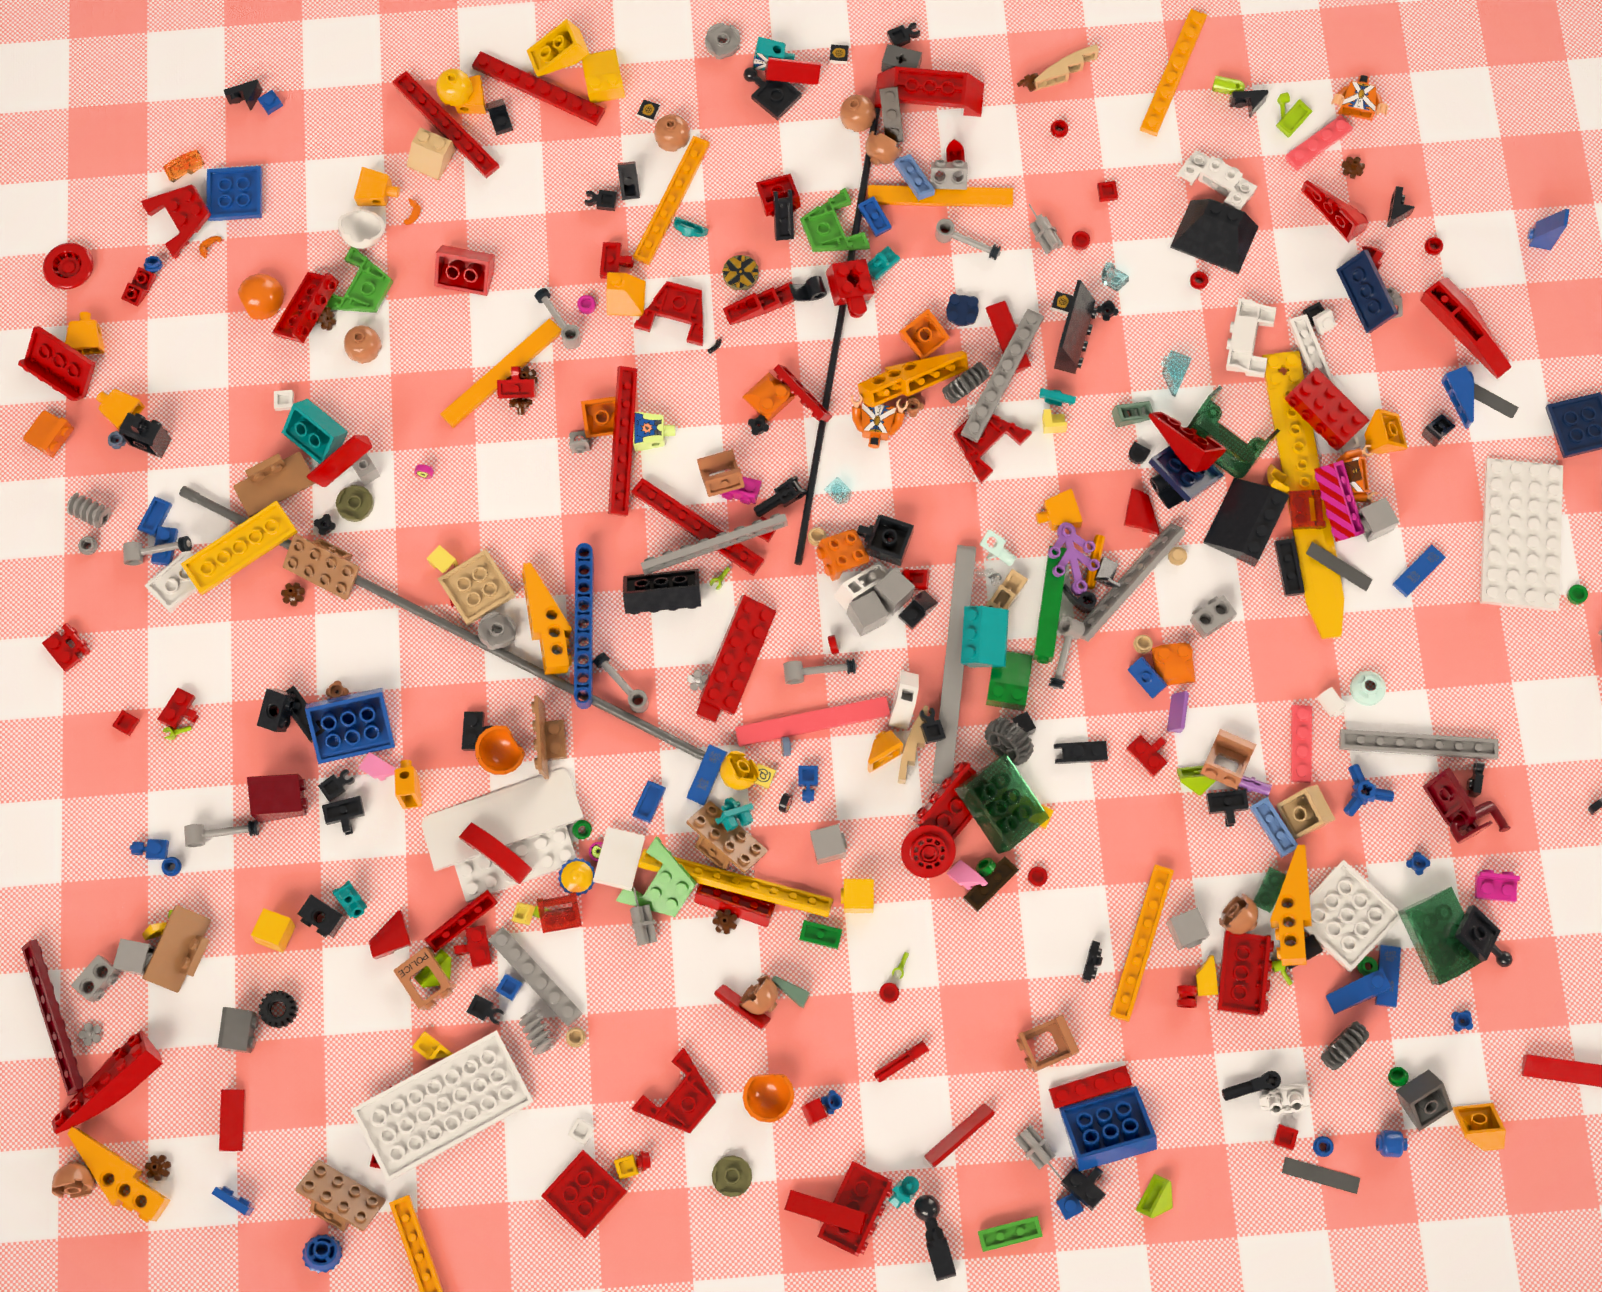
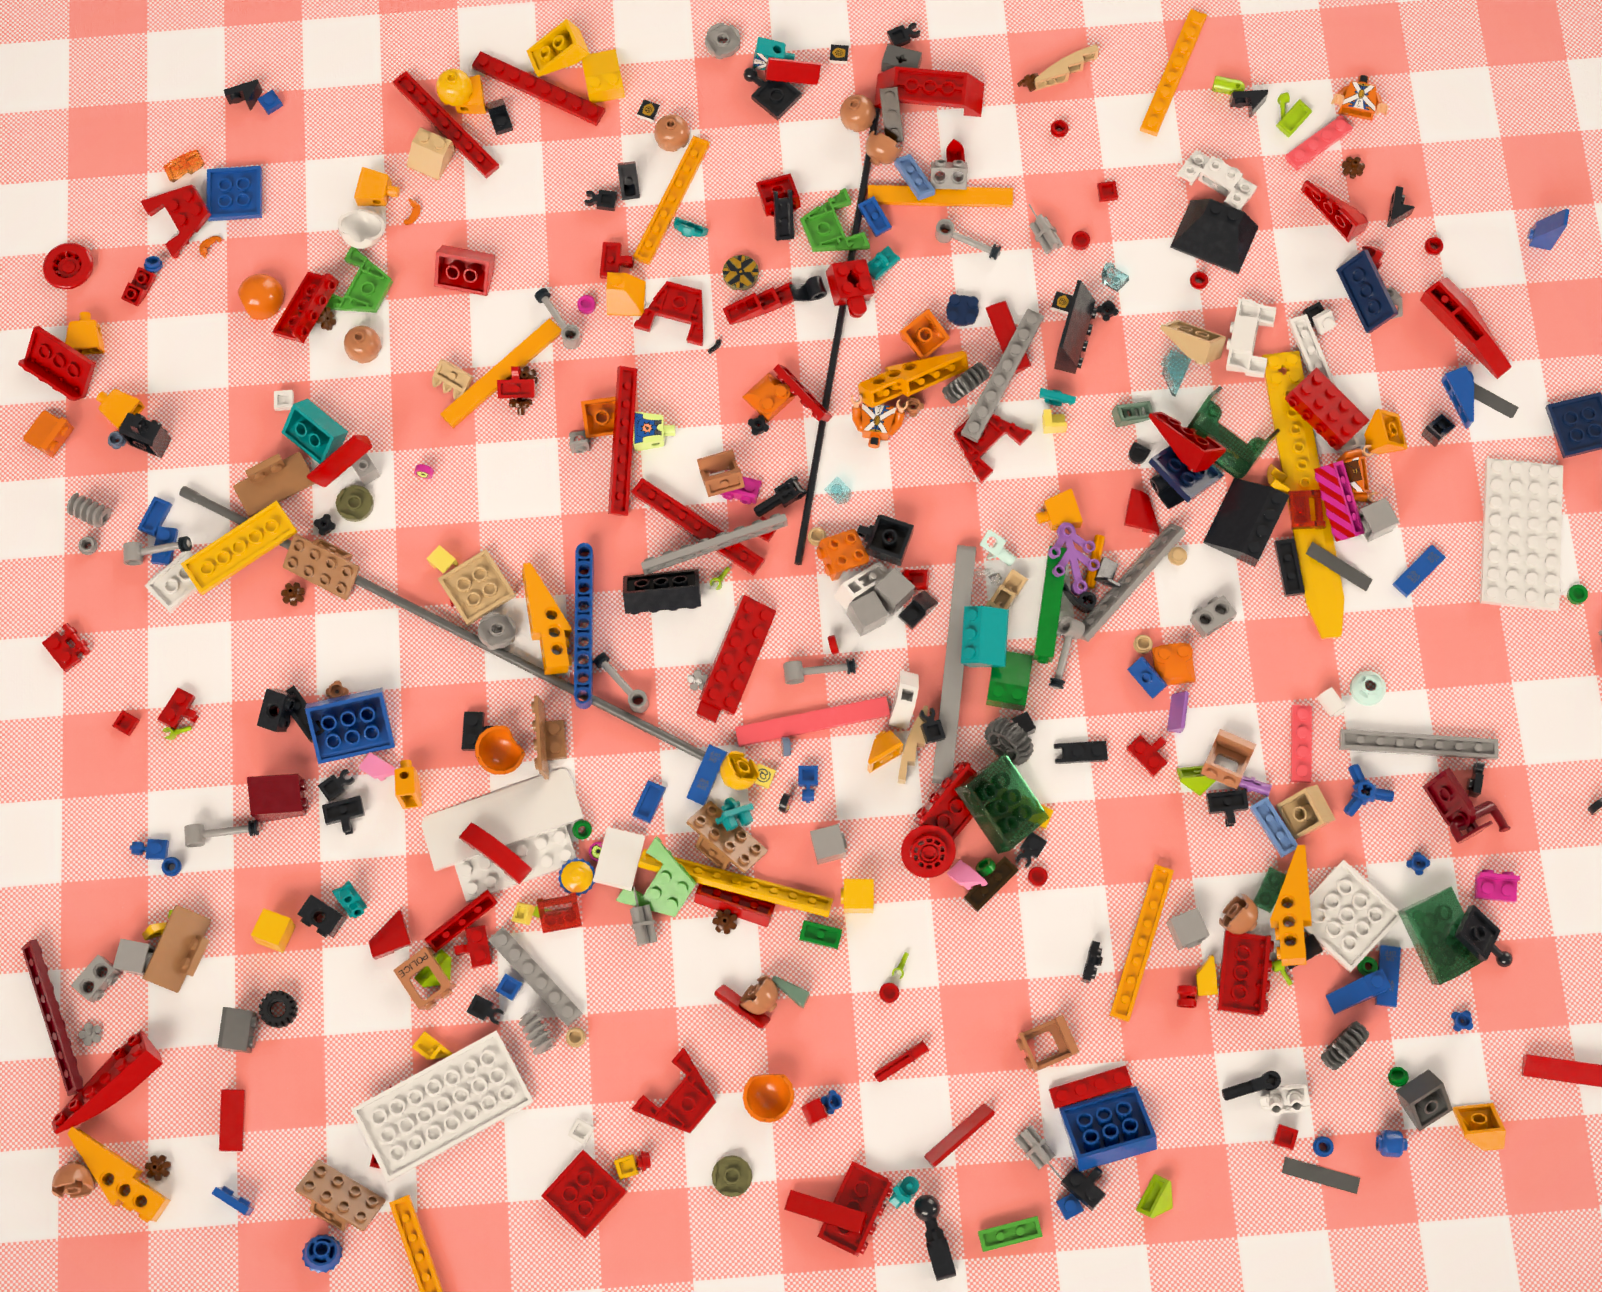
none -> tan plate [432,359,474,400]
none -> black plate [1016,831,1047,869]
none -> tan slope [1160,320,1226,365]

